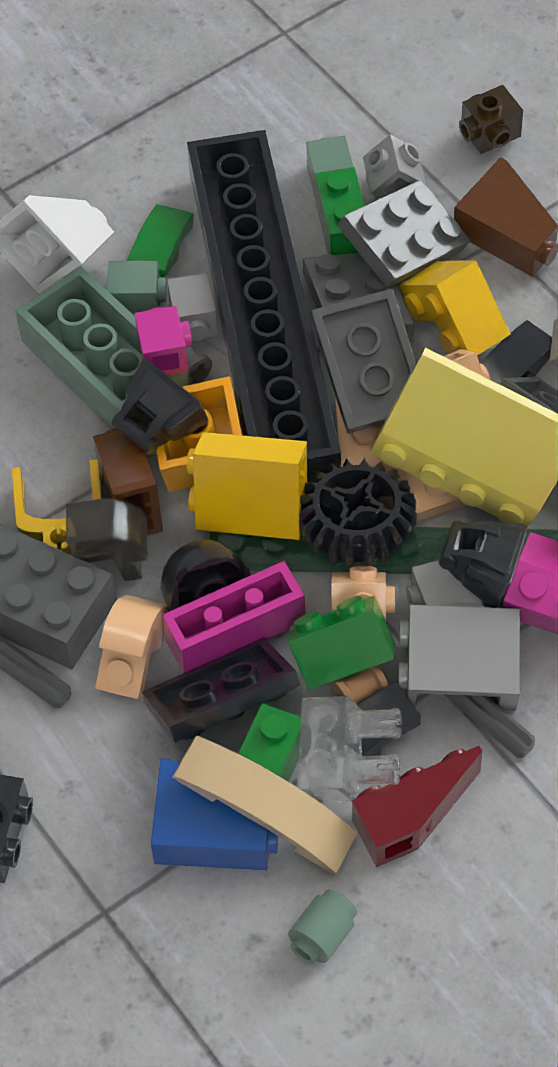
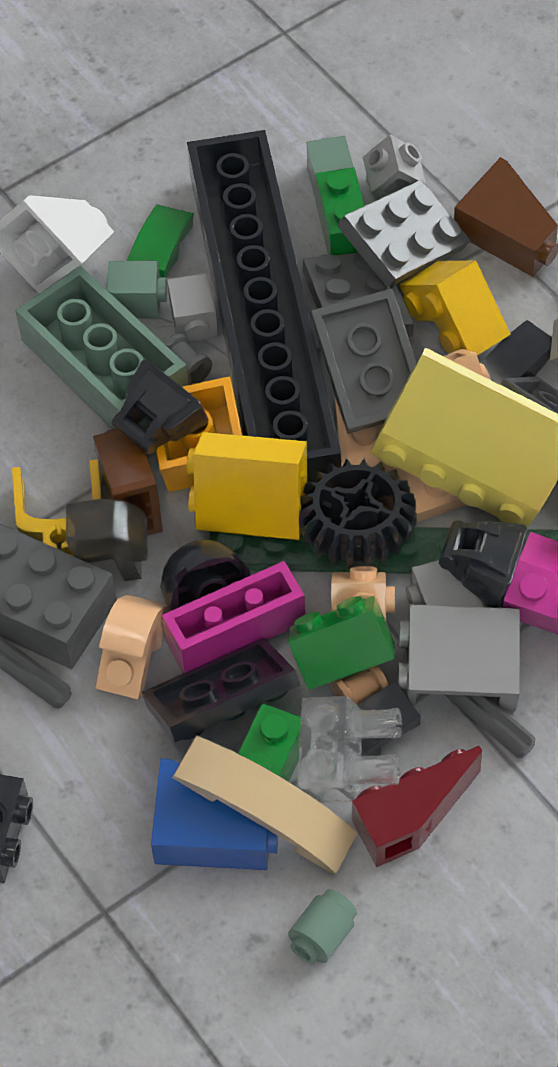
dark pink brick [134,306,193,375] -> none
dark brown brick [459,85,523,154] -> none

